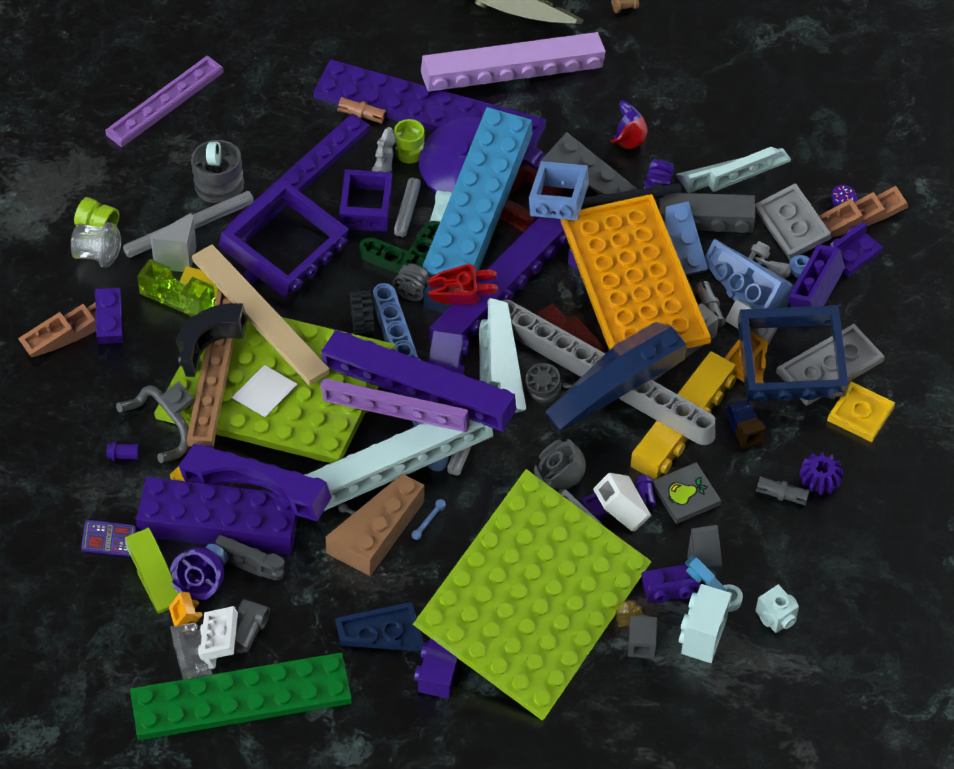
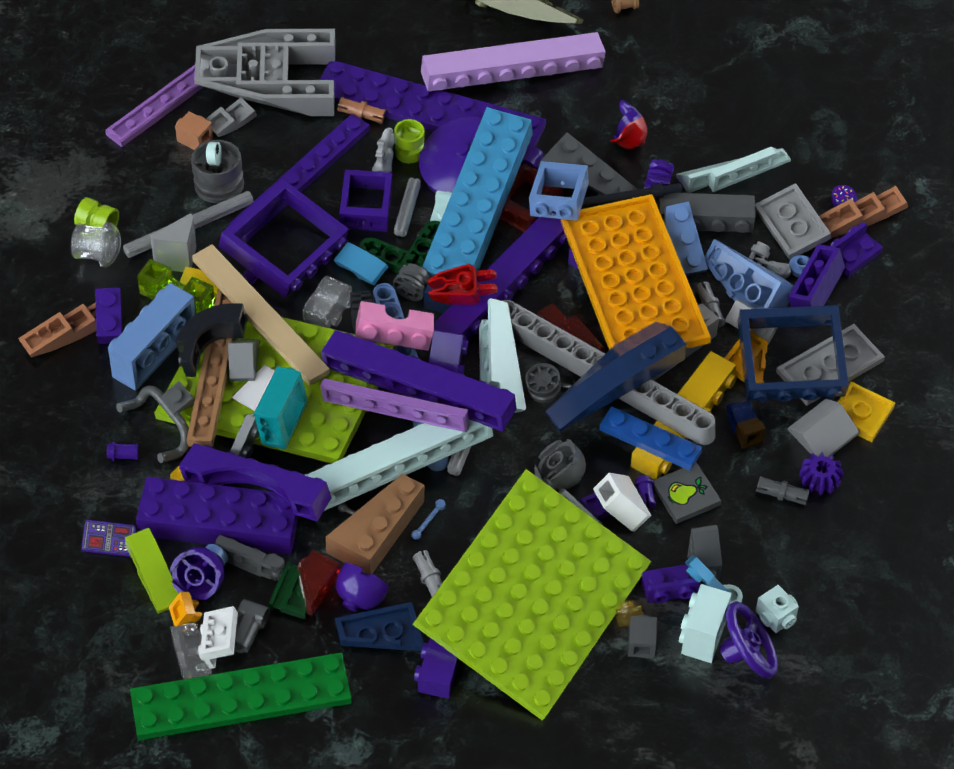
none -> medium blue brick [108,283,196,391]
none -> nougat brick [175,111,213,150]
none -> light grey wedge [194,29,336,116]
none -> light grey slope [206,98,257,137]
none -> slope [228,339,260,382]
none -> dark grey hinge [230,414,260,459]
none -> teal window [254,366,308,449]
none -> dark green plate [269,561,323,619]
none -> clear red slope [298,550,340,616]
none -> clear brick [302,276,352,329]
none -> dark azure slope [334,242,388,285]
none -> dark purple cylinder [335,562,389,612]
none -> bright pink arch [355,301,434,351]
none -> light grey pin [413,550,442,597]
none -> blue plate [599,406,702,471]
none -> dark purple piece [720,601,778,679]
none -> light grey slope [788,398,859,457]

